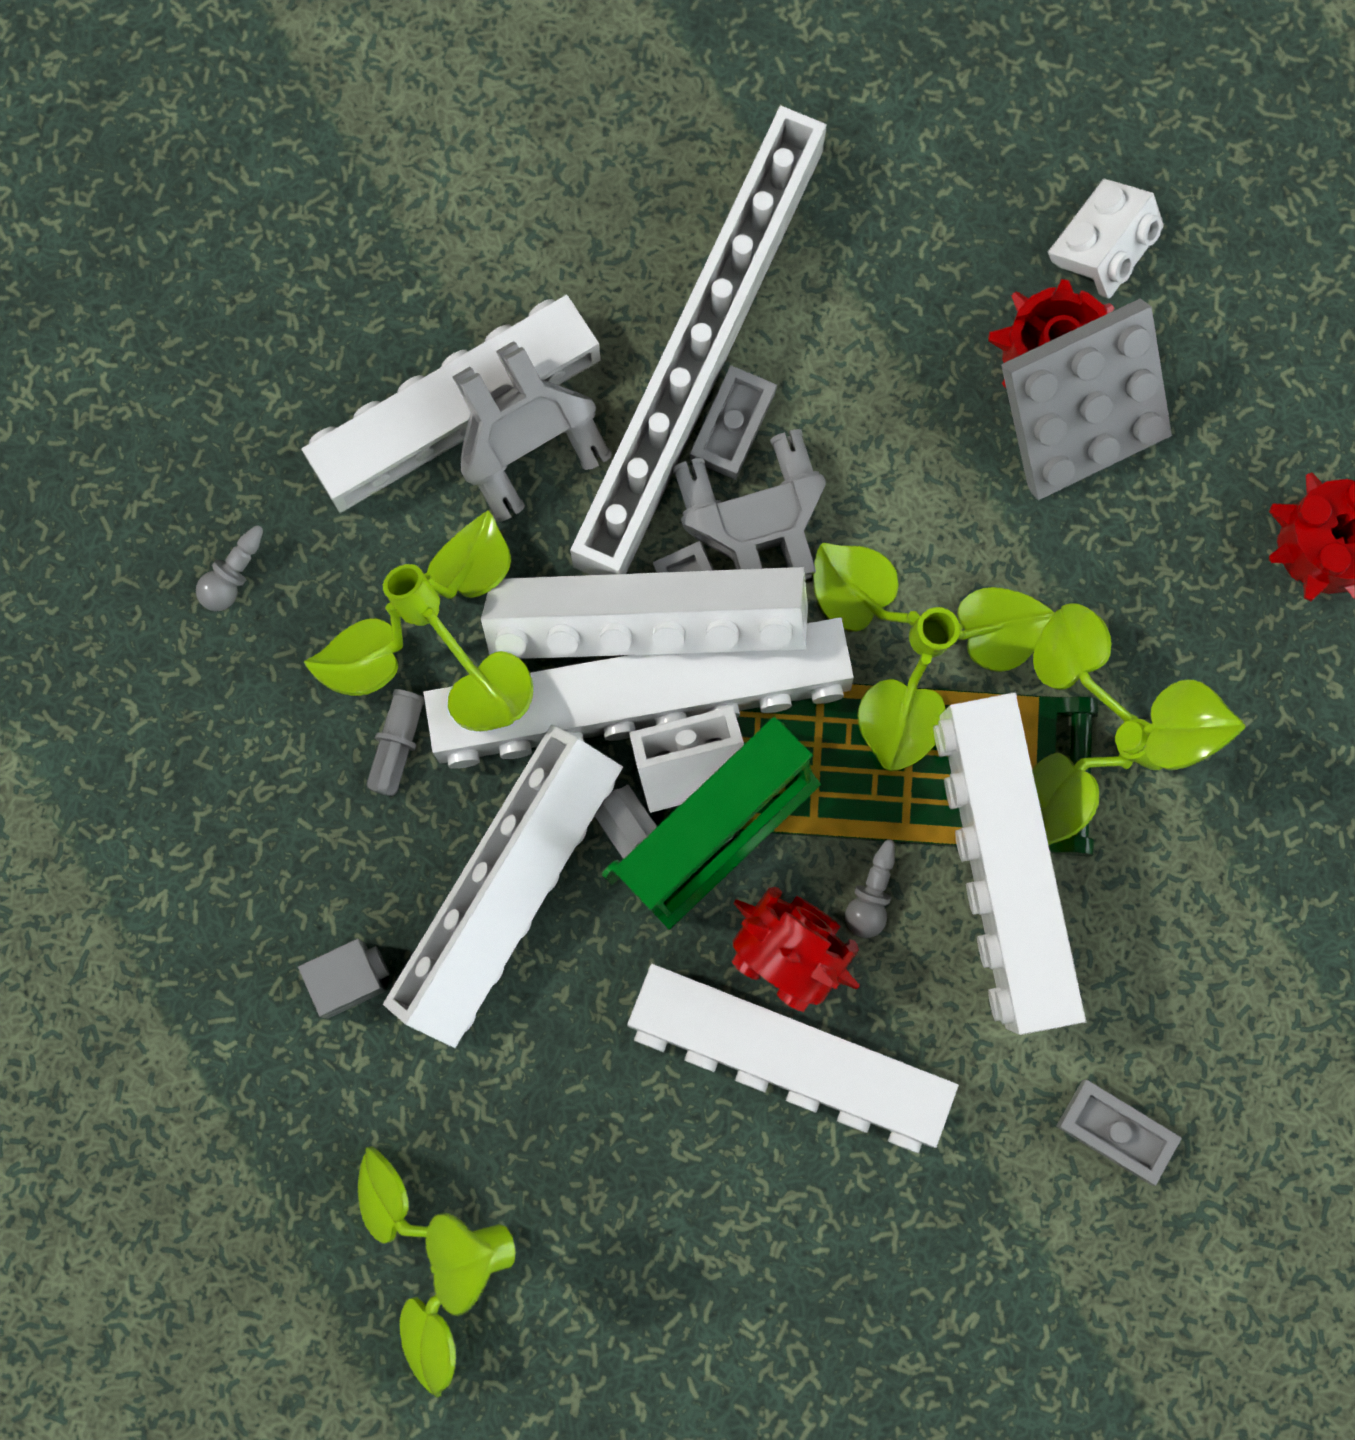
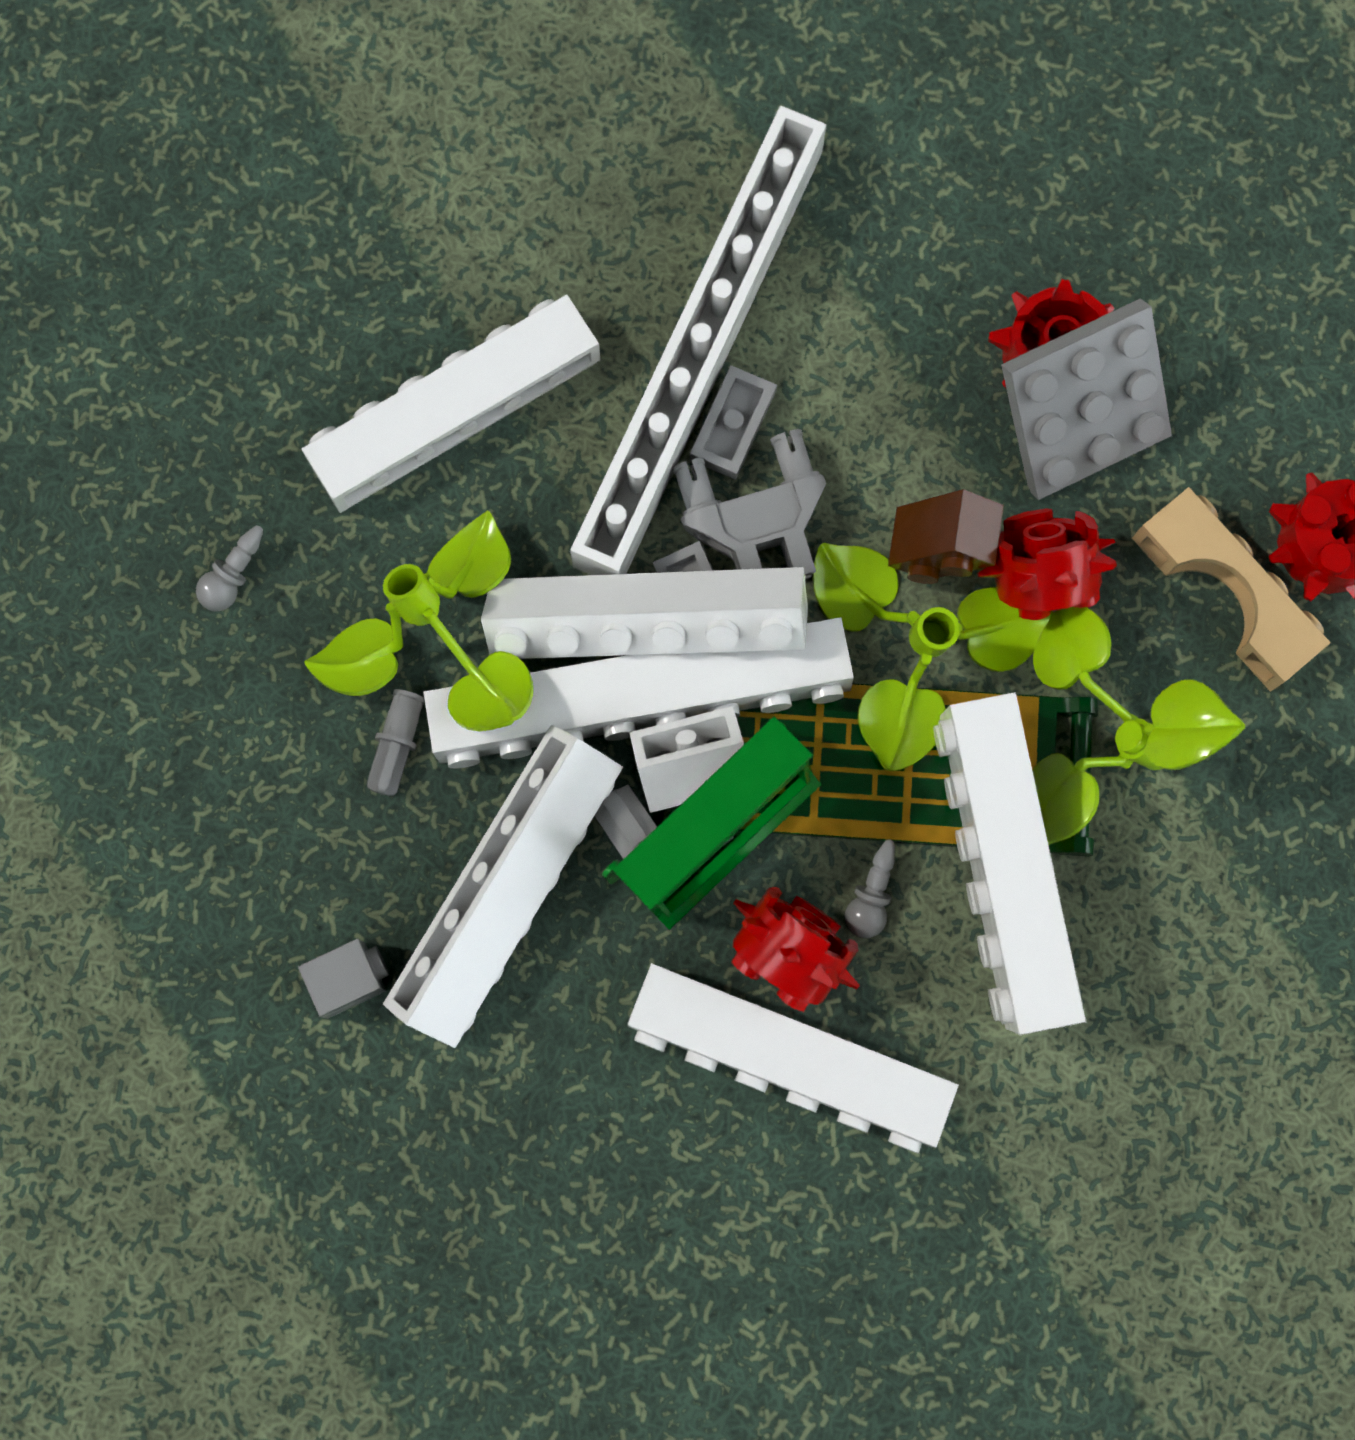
lime plant [358,1146,515,1398] -> none
light grey connector [452,341,612,522] -> none
white bracket [1048,179,1163,298] -> none
light grey plate [1056,1080,1182,1186] -> none
none -> reddish brown brick [888,489,1004,584]
none -> red brick [977,509,1117,620]
none -> tan arch [1132,487,1331,692]

